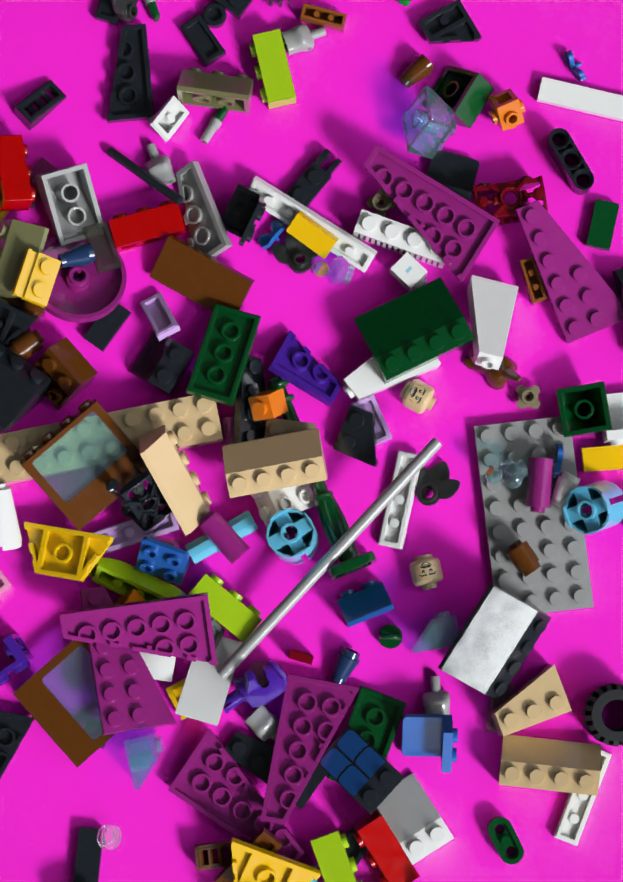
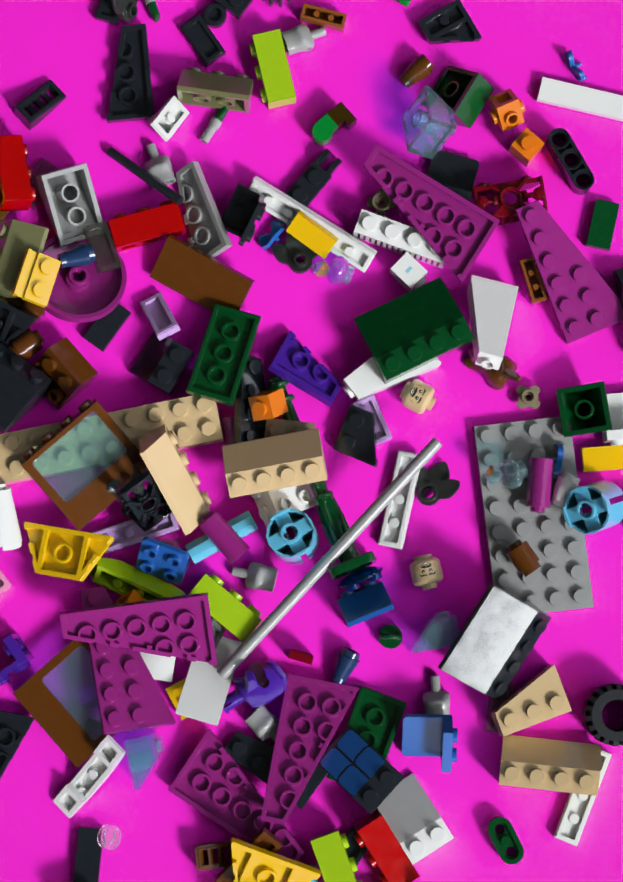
none -> white slope [53,735,126,819]
none -> light grey piece [232,562,278,593]
none -> leg [312,102,357,146]
none -> clear blue dish [338,566,383,592]
none -> orange brick [508,128,545,167]

